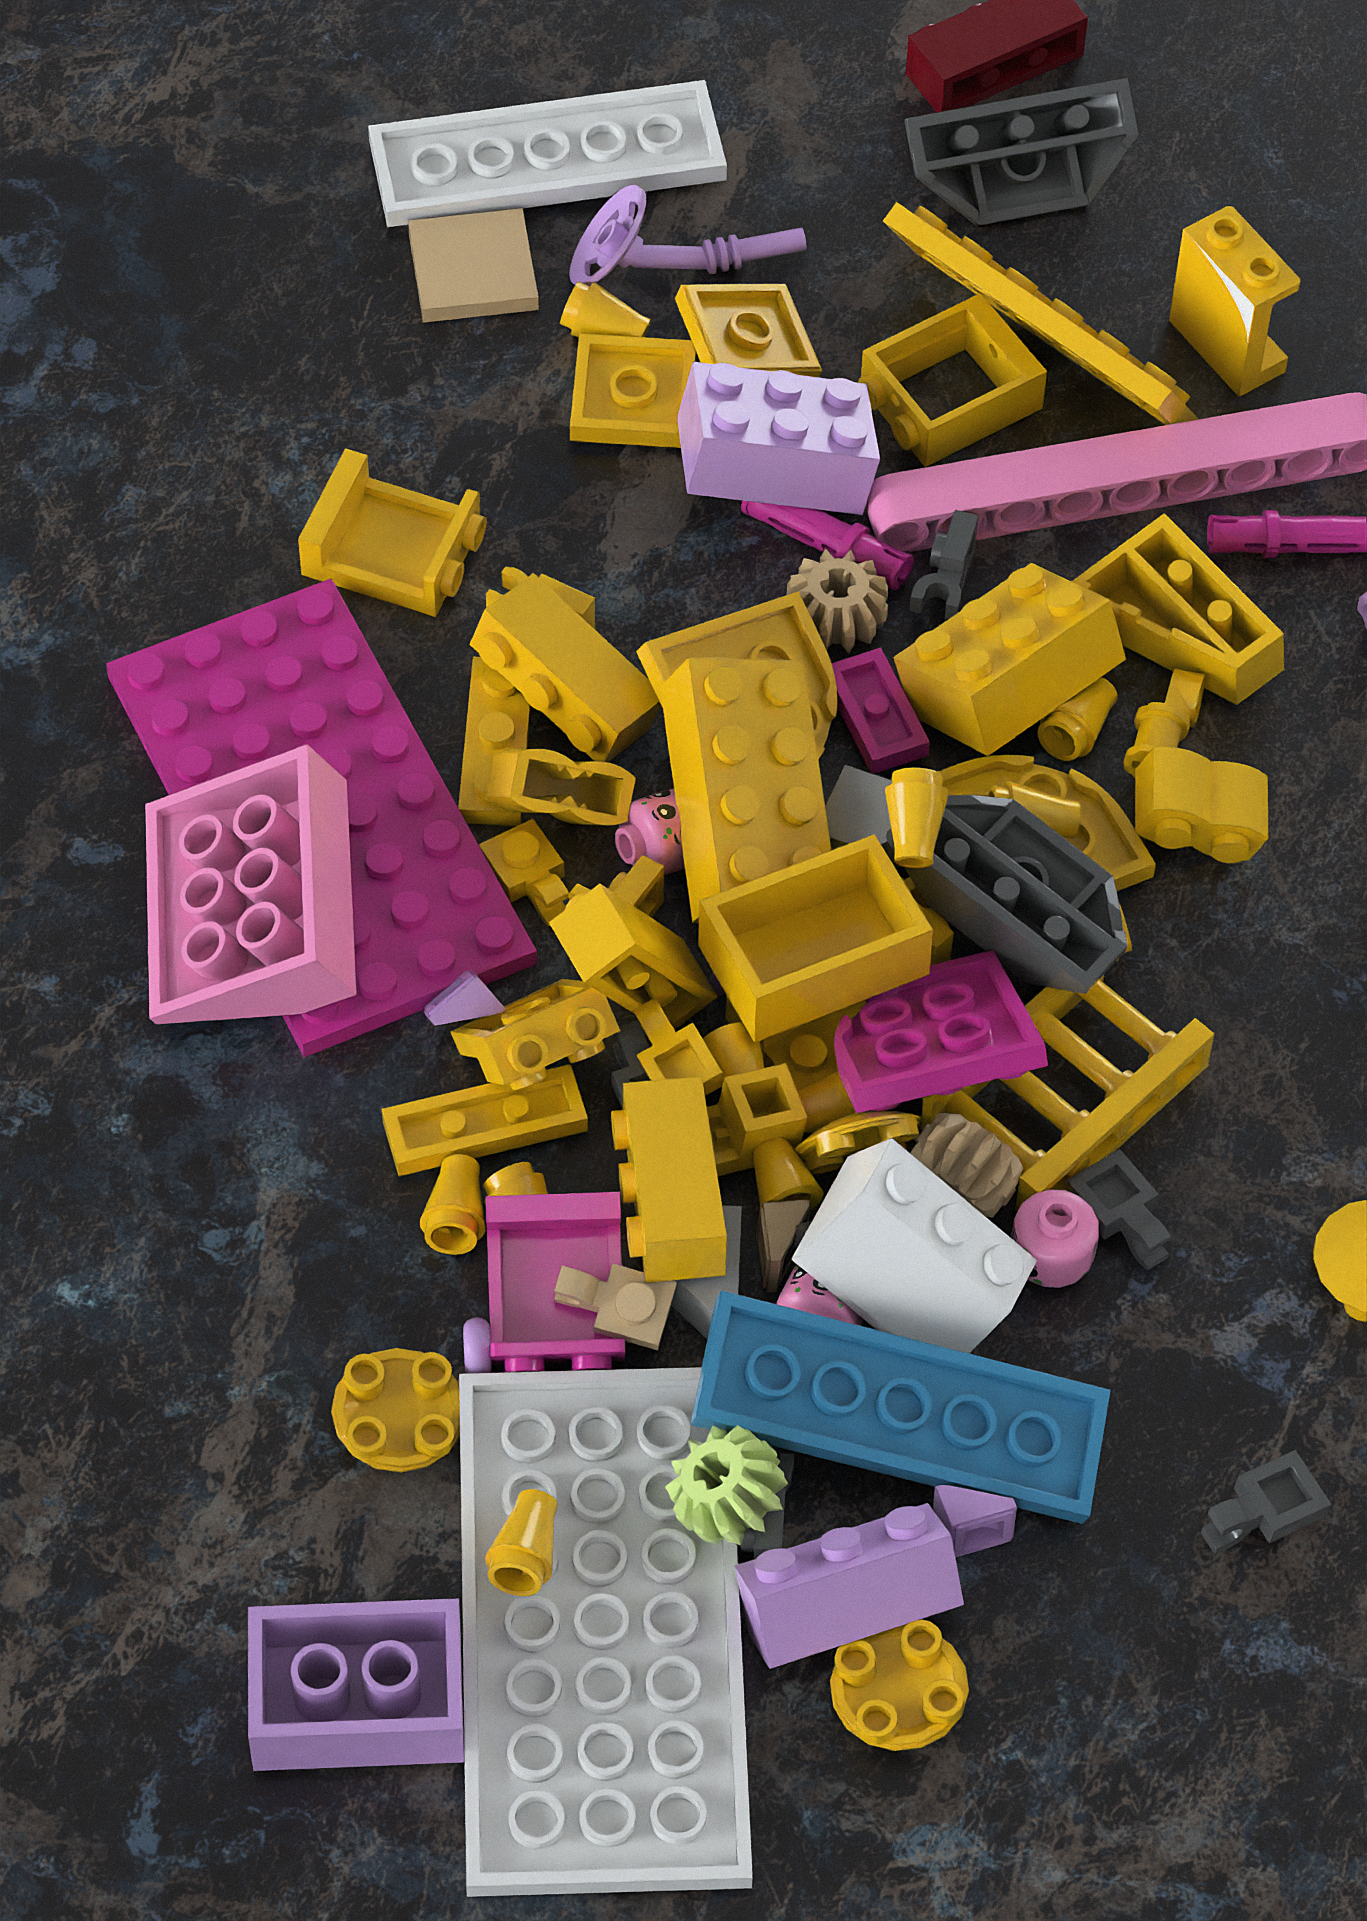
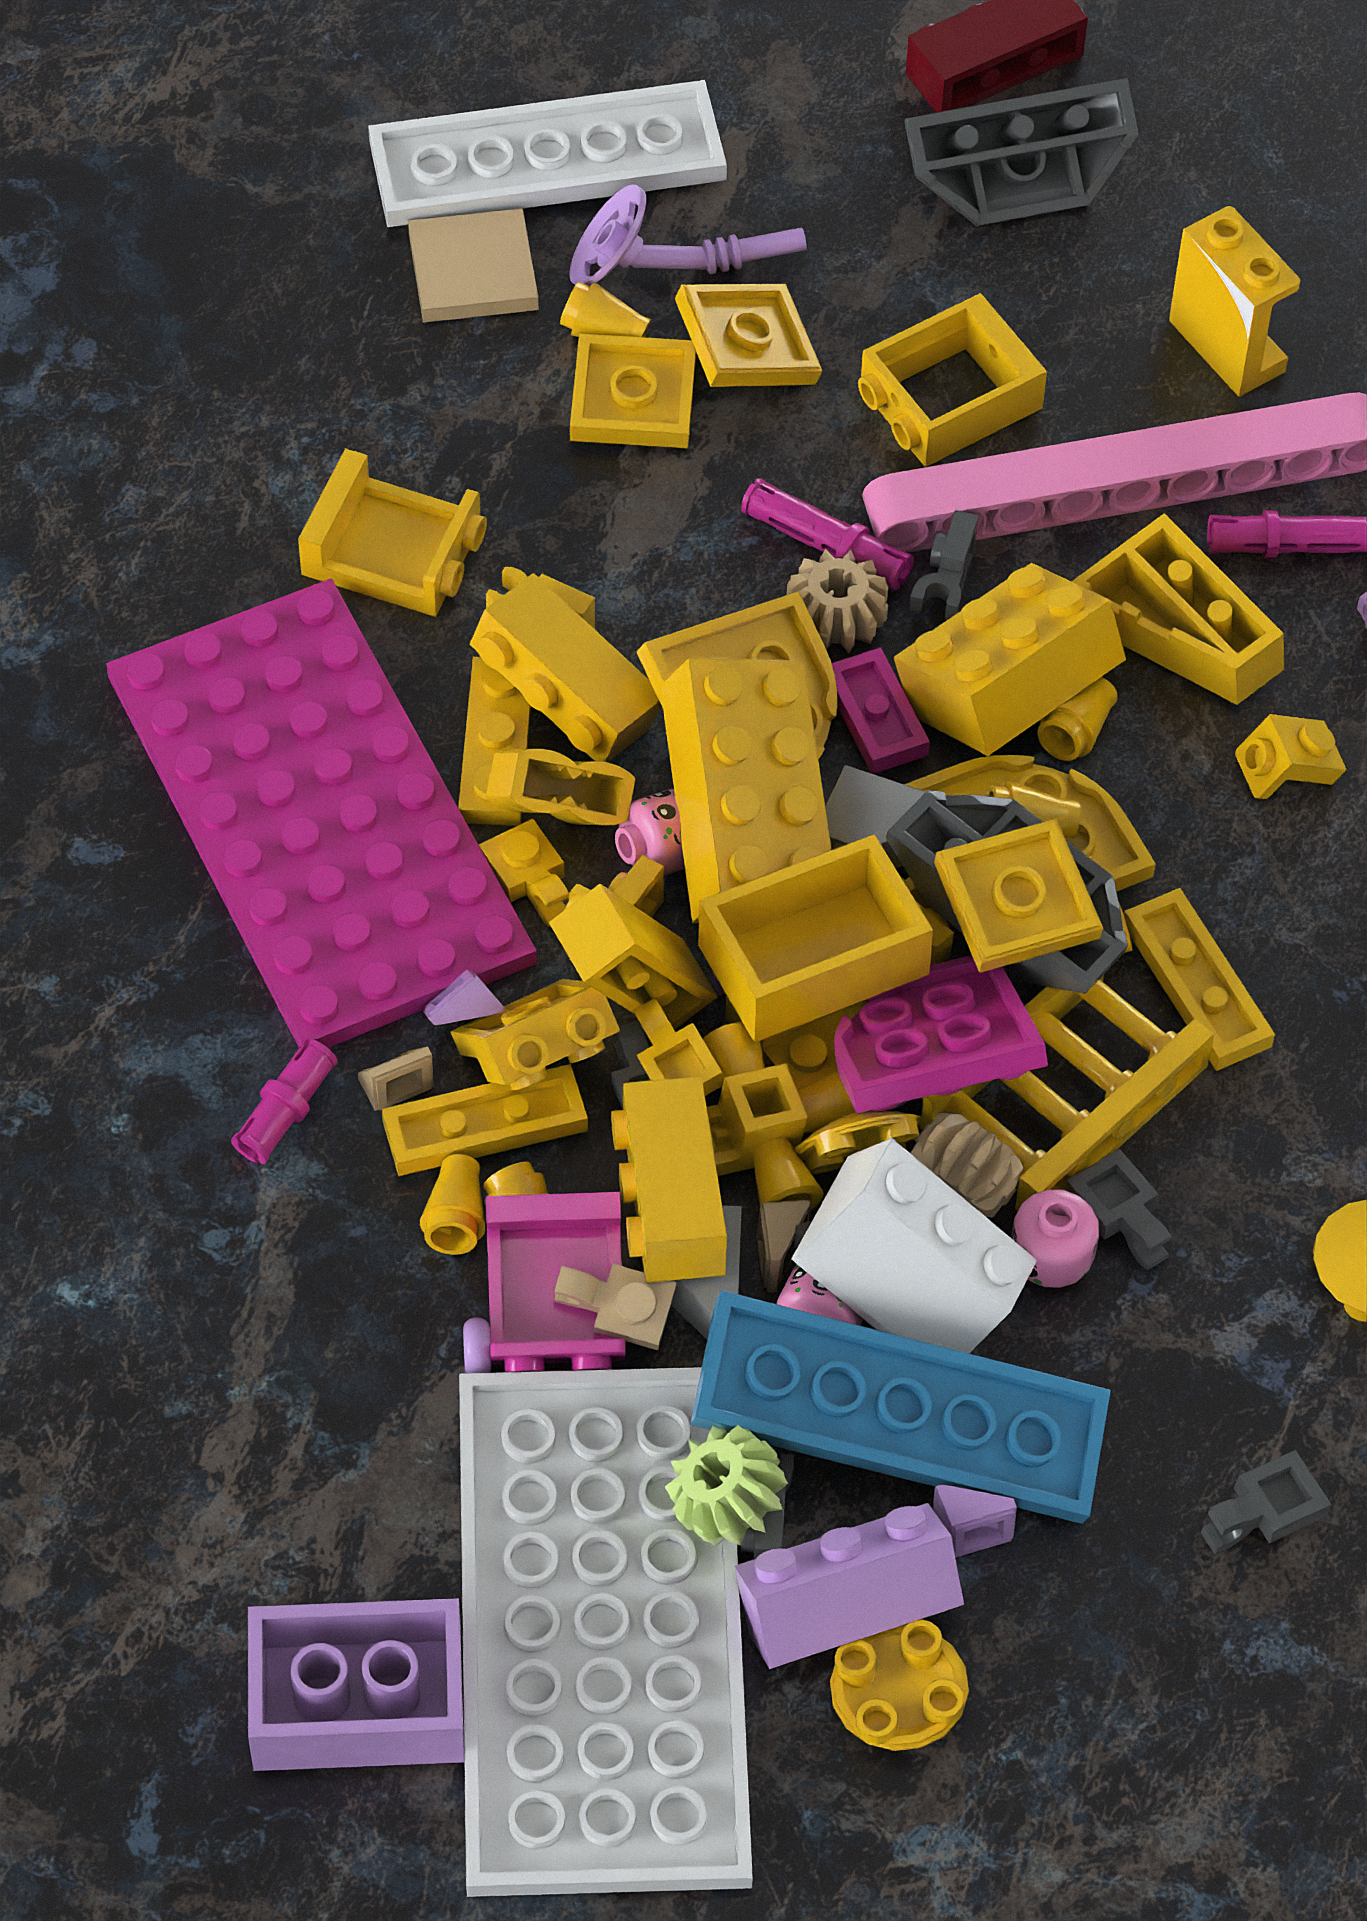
bright pink slope [145,744,356,1024] -> none
yellow dish [331,1348,460,1473] -> none
yellow cone [485,1489,558,1596] -> none
lavender brick [677,362,880,515] -> none
yellow plate [883,202,1199,425] -> none
yellow cone [885,768,949,868] -> none
yellow connector [1123,668,1206,778] -> none
yellow brick [1135,746,1268,863] -> none
none -> dark pink pin [231,1038,338,1164]
none -> tan slope [358,1046,434,1111]
none -> yellow tile [934,818,1103,973]
none -> yellow plate [1124,888,1275,1071]
none -> yellow bracket [1235,714,1347,799]

